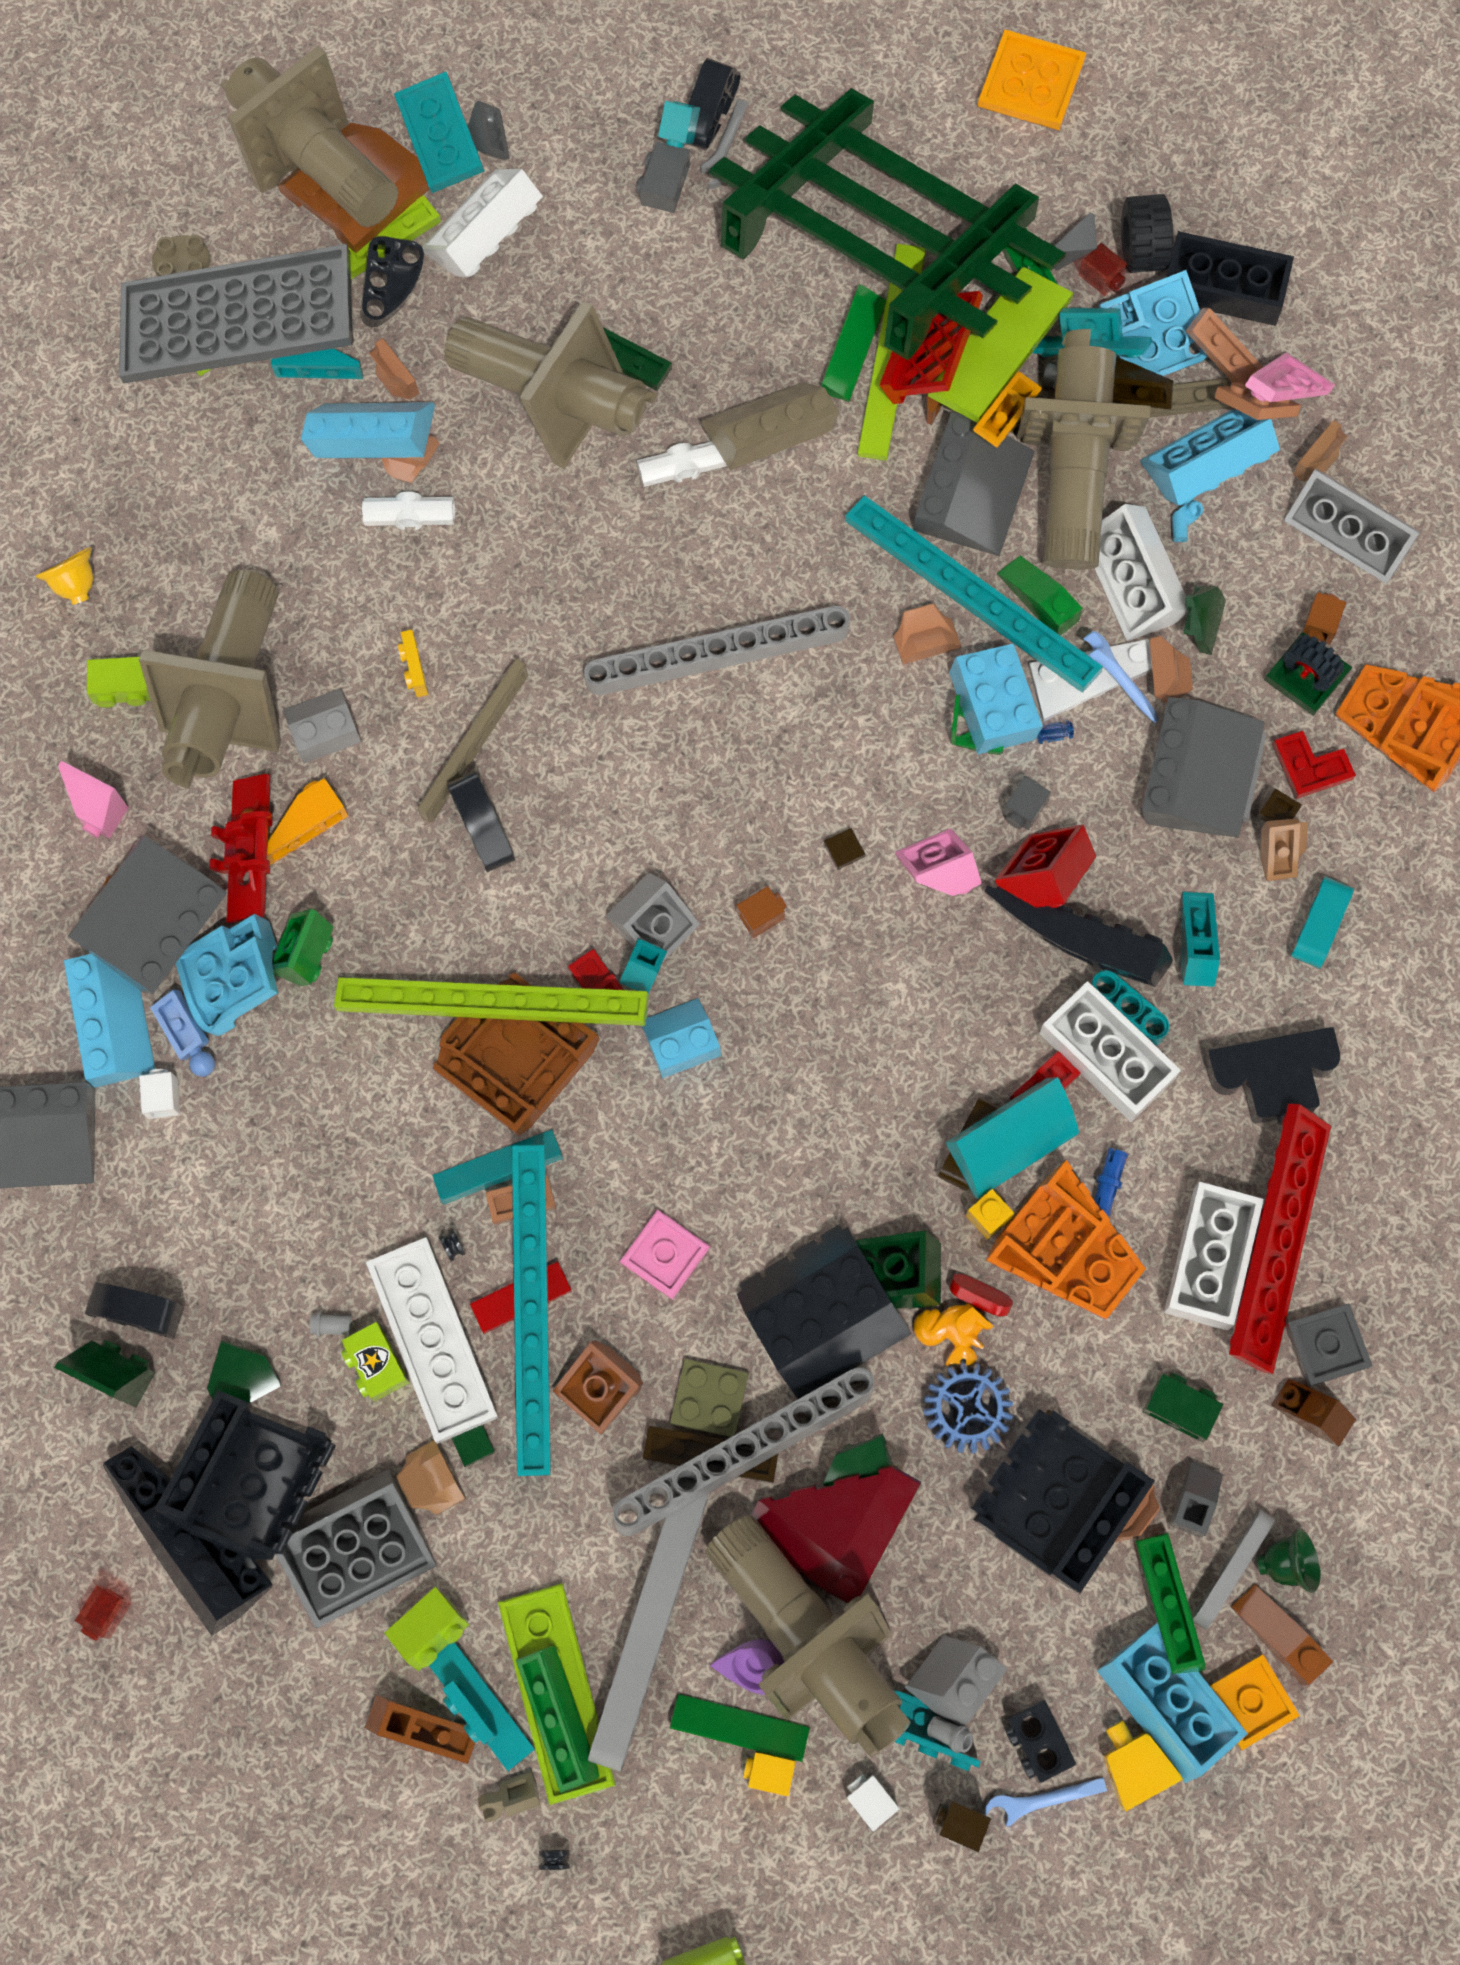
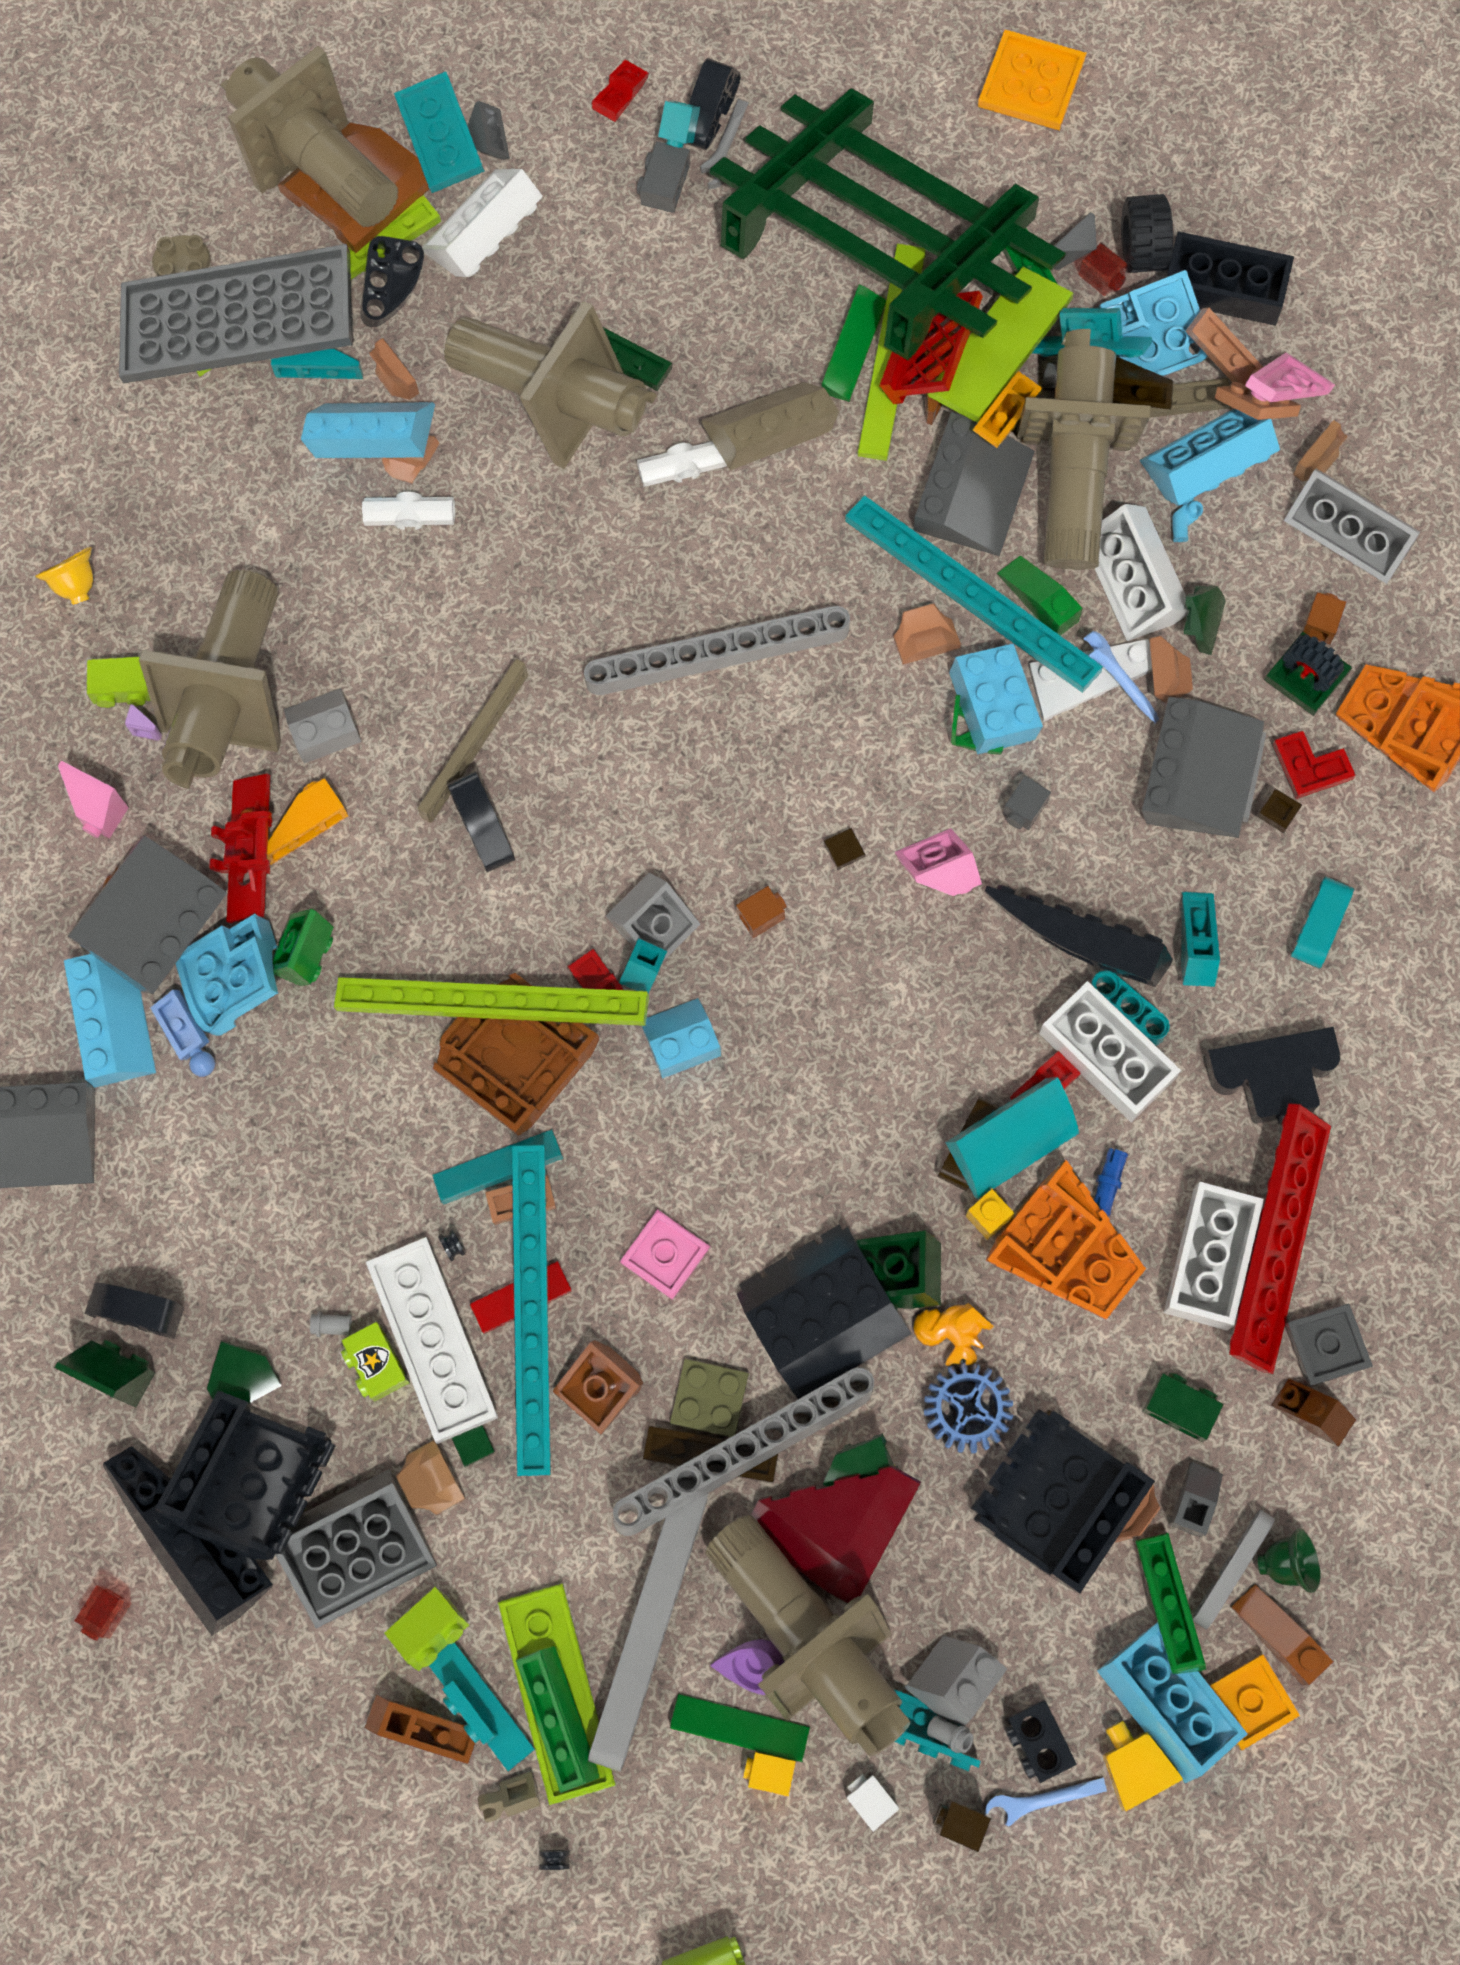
white brick [139,1069,180,1119] -> none
yellow plate [397,629,429,697] -> none
red tile [949,1274,1013,1317] -> none
red slope [995,824,1097,908] -> none
clear blue piece [1037,721,1074,744] -> none
medium nougat slope [1260,819,1308,881] -> none
none -> lavender slope [125,704,162,741]
none -> red slope [592,59,649,122]

